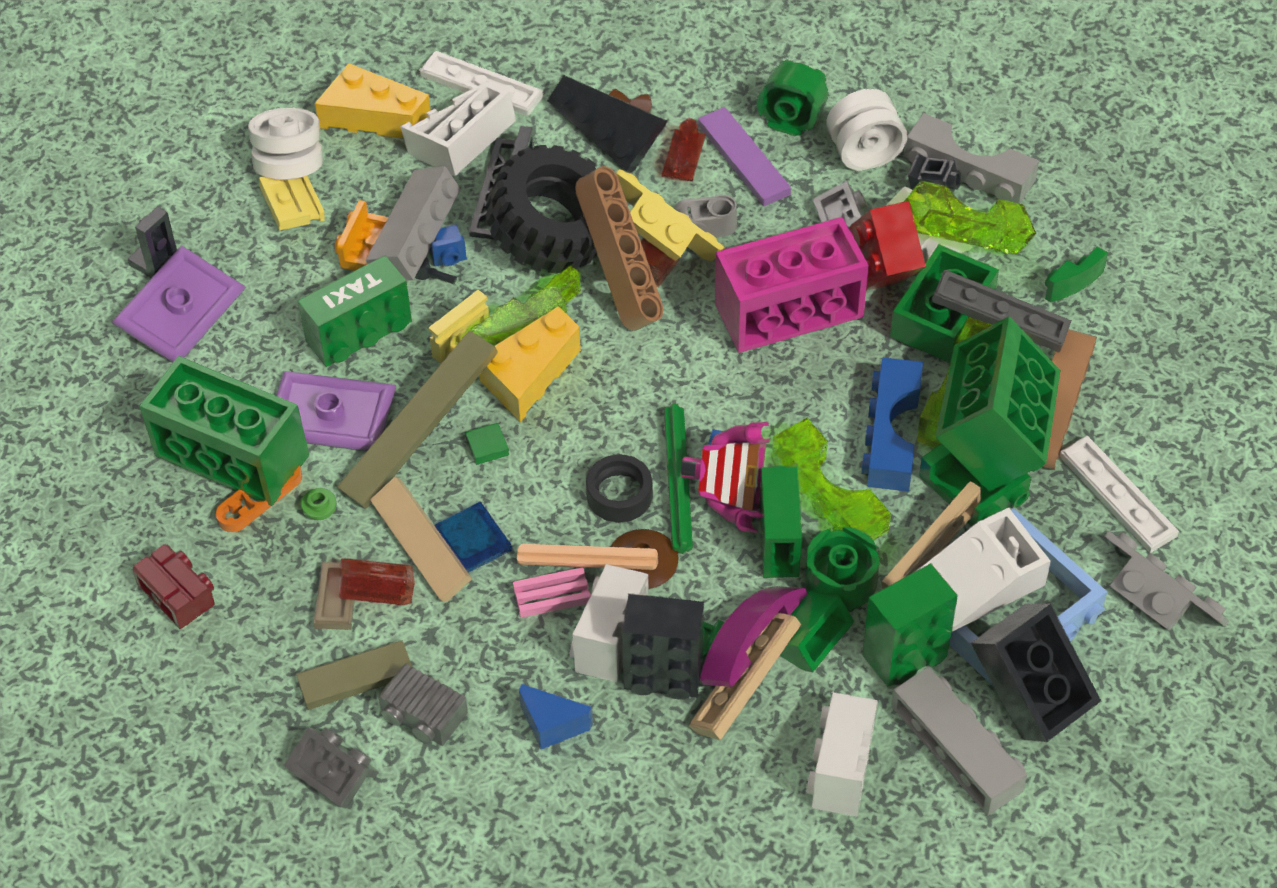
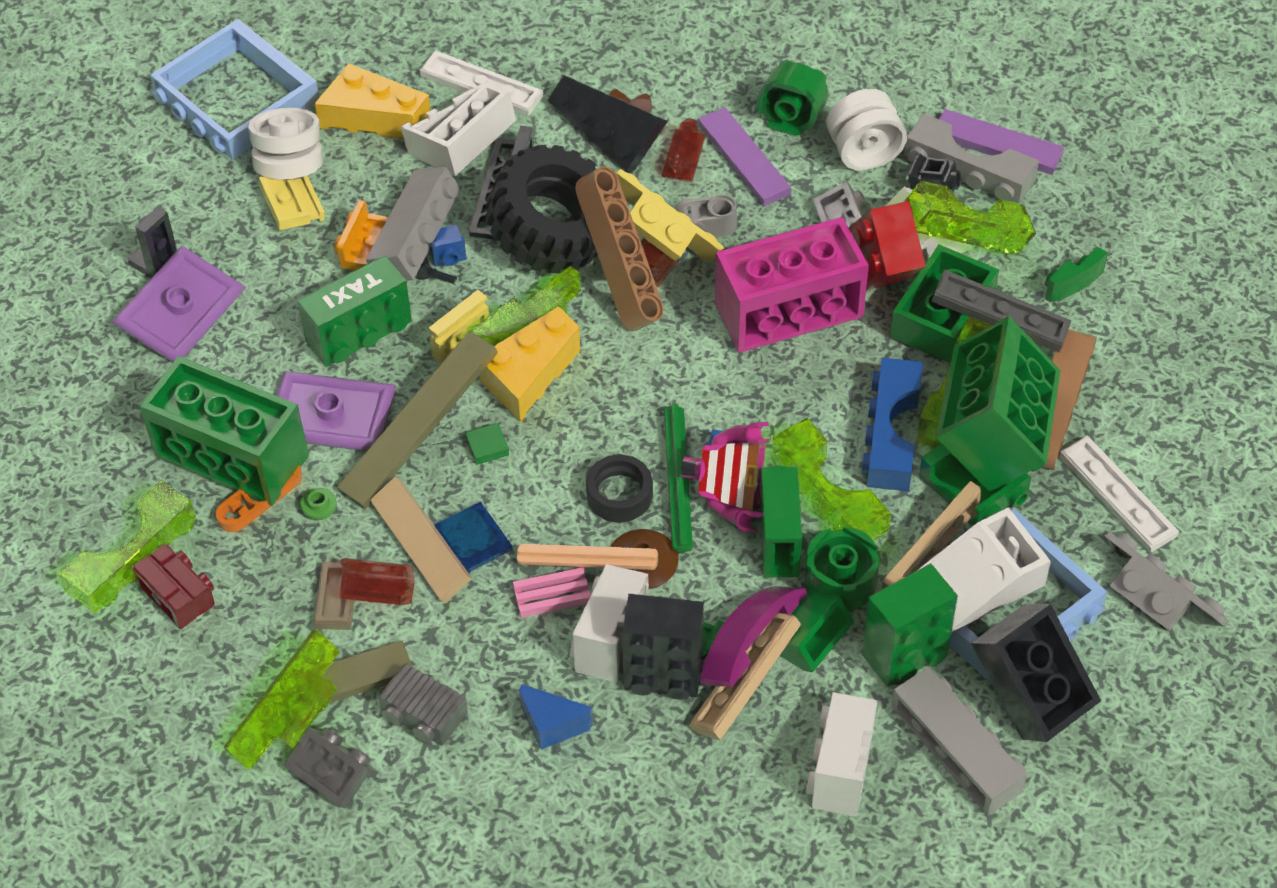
none -> clear neon green arch [58,480,197,614]
none -> light blue window [150,19,319,160]
none -> clear neon green bracket [224,630,339,770]
none -> medium lavender tile [940,109,1064,175]

